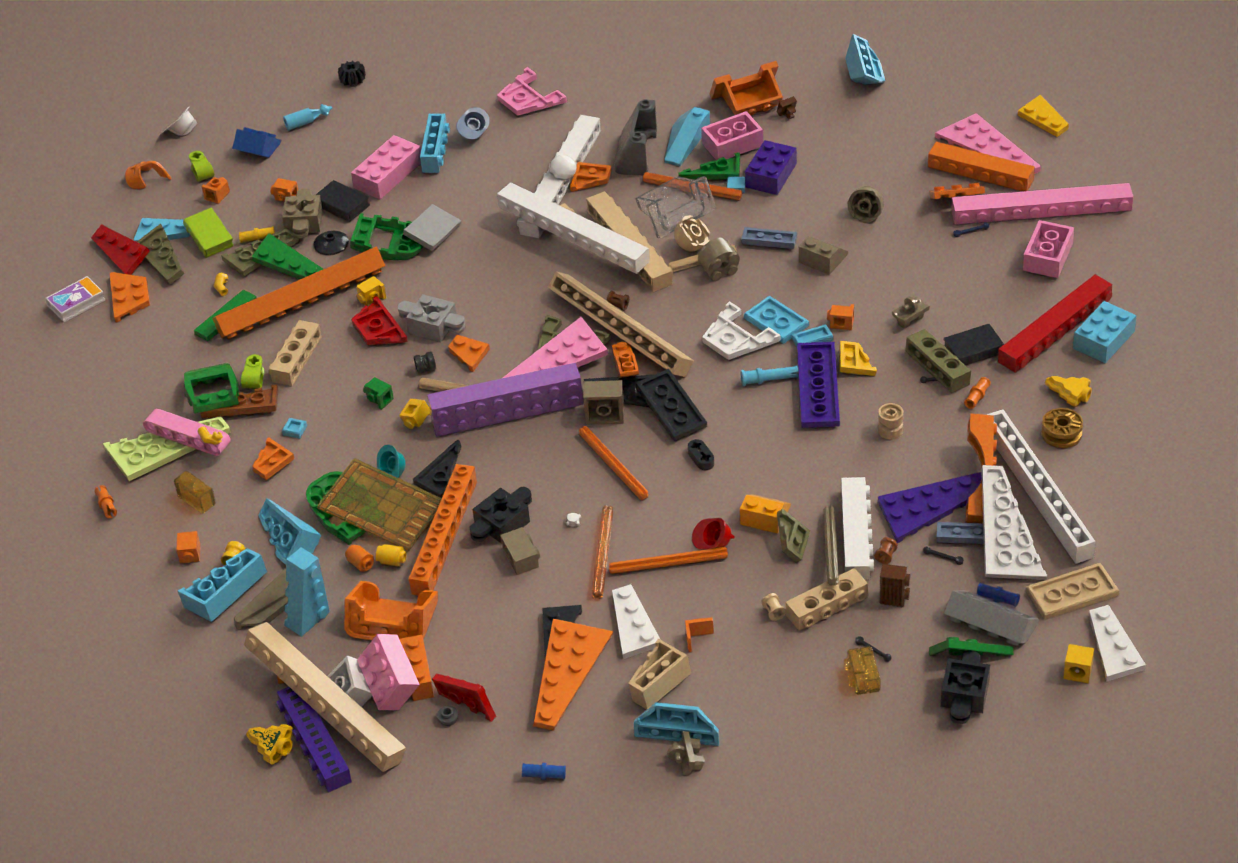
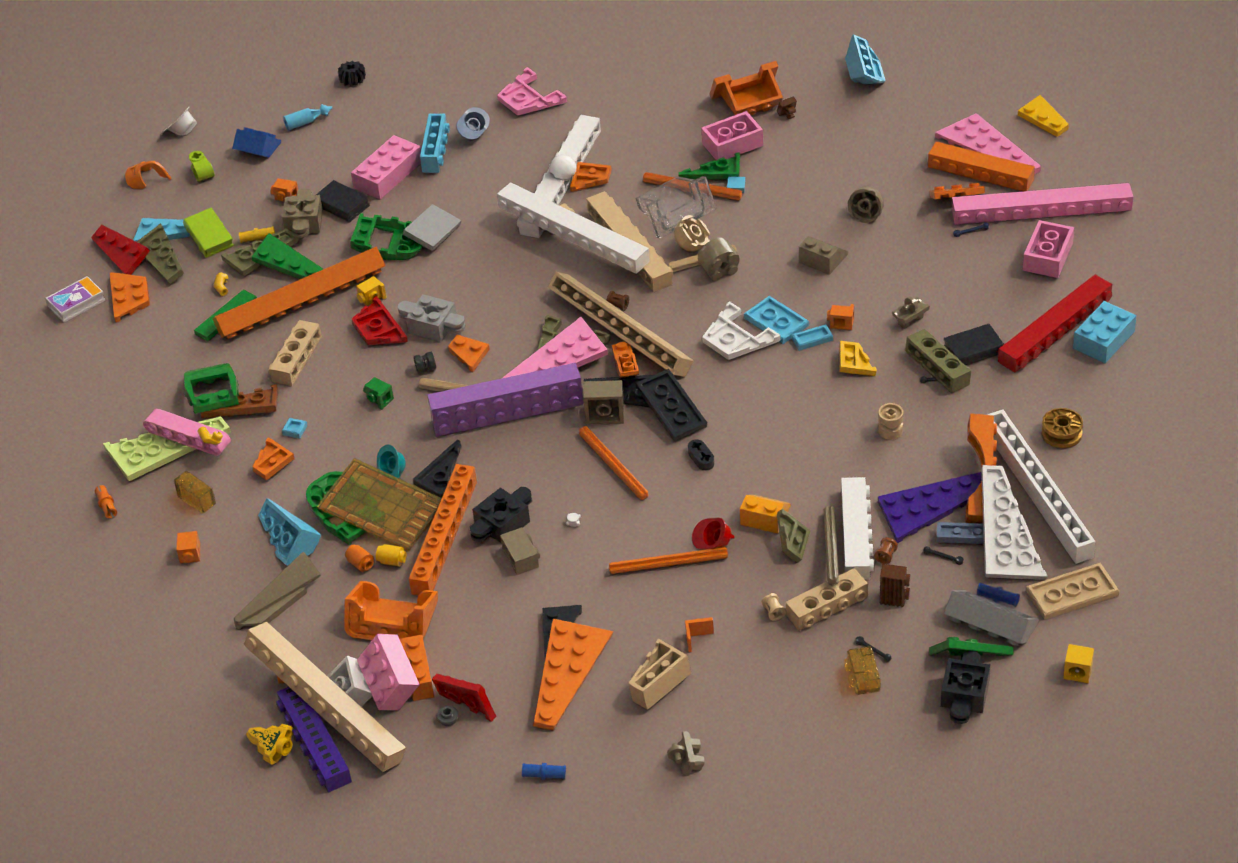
medium azure wedge [178,548,267,622] -> none
orange brick [201,177,230,204] -> none
yellow wheel [220,541,245,566] -> none
lime piece [241,354,265,389] -> none
medium azure wedge [284,547,330,637] -> none
black dish [314,230,349,255] -> none
yellow brick [399,398,431,429] -> none
clear orange axle [592,505,613,599] -> none
white wing [612,584,660,659] -> none
dark grey windscreen [614,99,657,175] -> none
medium azure wedge [633,702,719,746] -> none
medium azure wedge [665,107,710,167] -> none
medium azure pin [740,366,799,386] -> none
sand blue plate [741,227,797,249] -> none
dark purple brick [745,140,797,195] -> none
dark purple plate [797,342,840,428] -> none
orange pin [964,377,991,409] -> none
yellow rock [1045,376,1092,407] -> none
white wing [1089,605,1146,682] -> none

